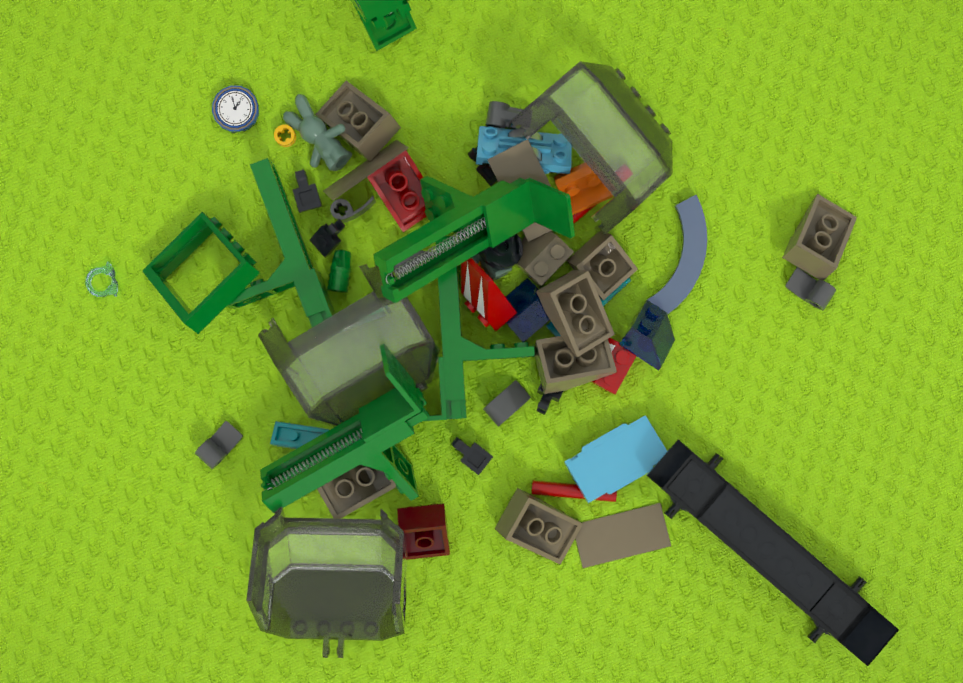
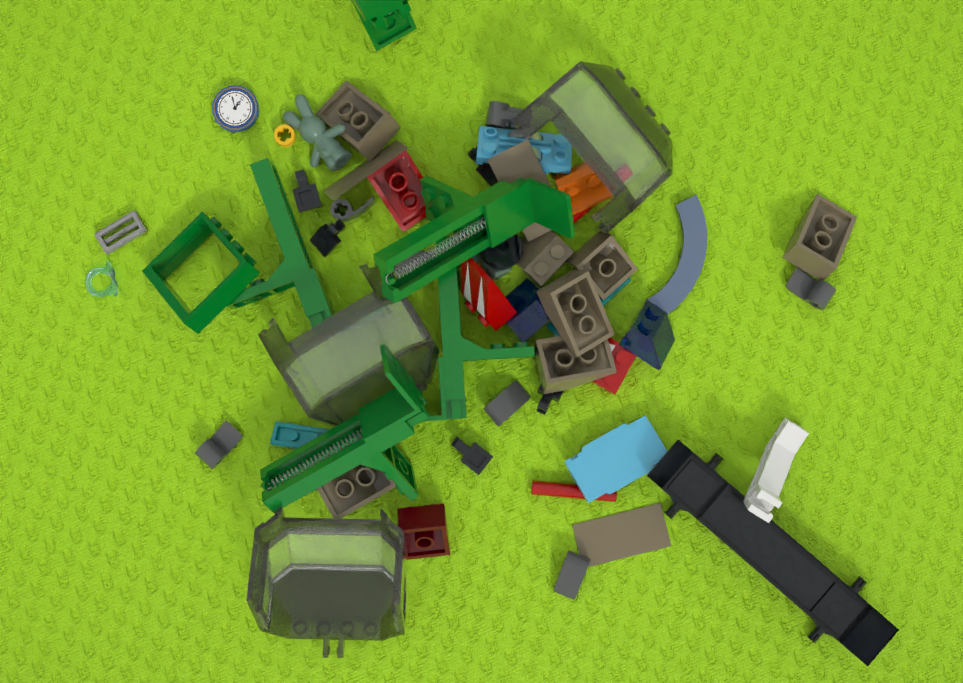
green hinge [327,250,351,293] -> none
dark tan slope [495,488,583,565] -> none
none -> light grey tile [94,210,148,255]
none -> dark grey panel [553,550,591,600]
none -> white piece [744,417,809,523]

